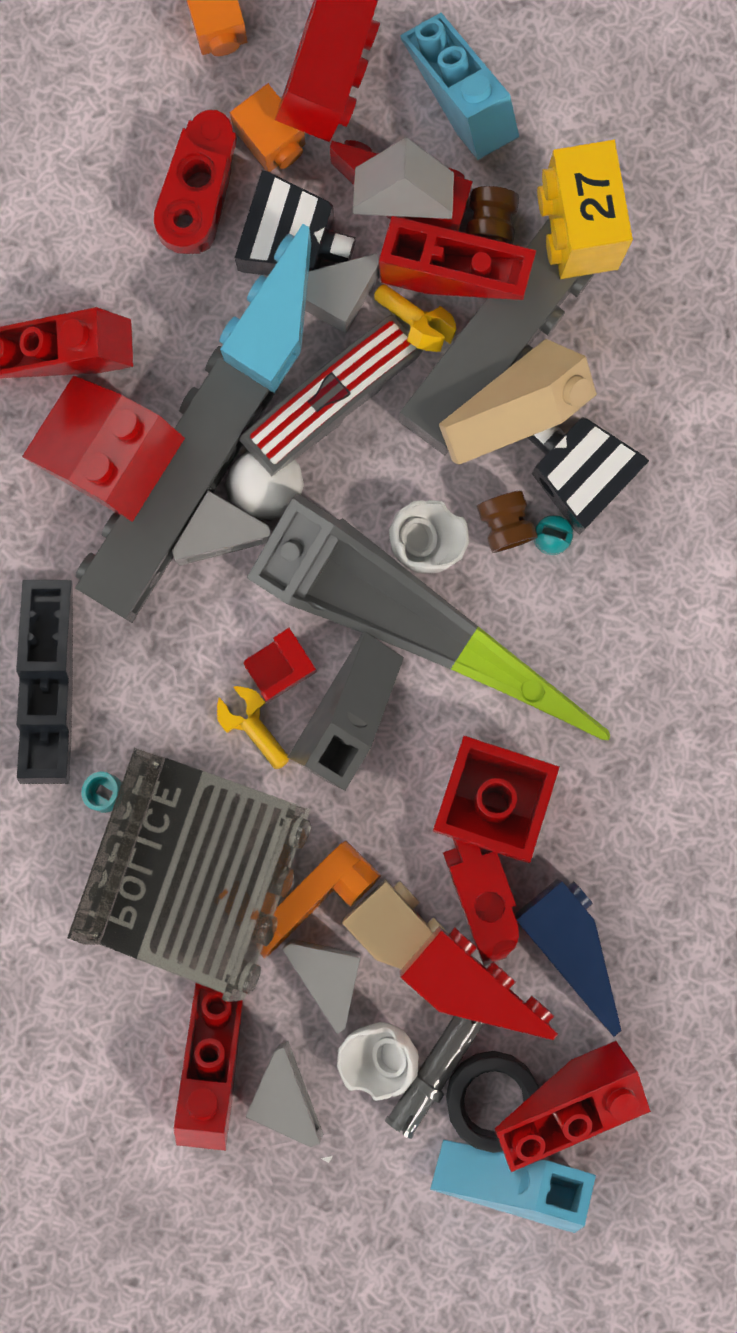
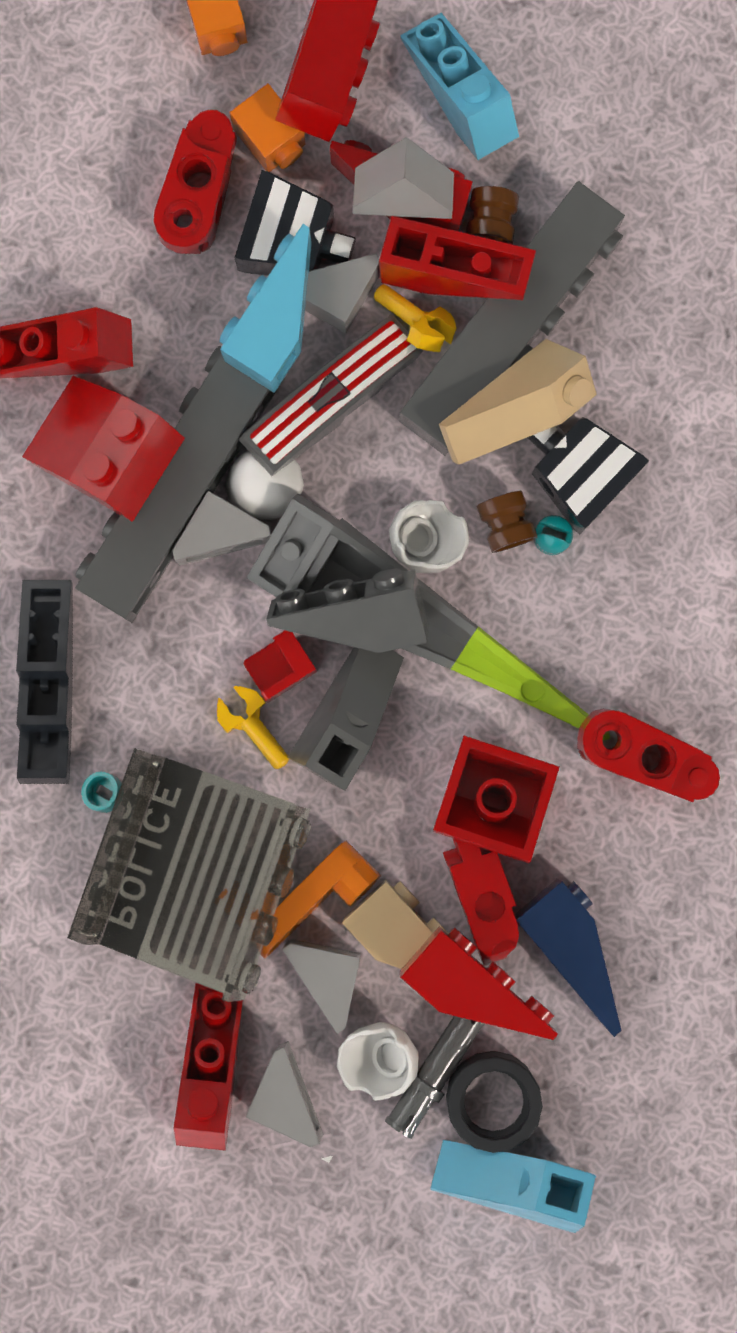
red slope [494,1041,651,1172] -> none
yellow brick [537,139,633,279] -> none
none -> dark grey slope [266,568,429,653]
none -> red piece [577,708,720,802]

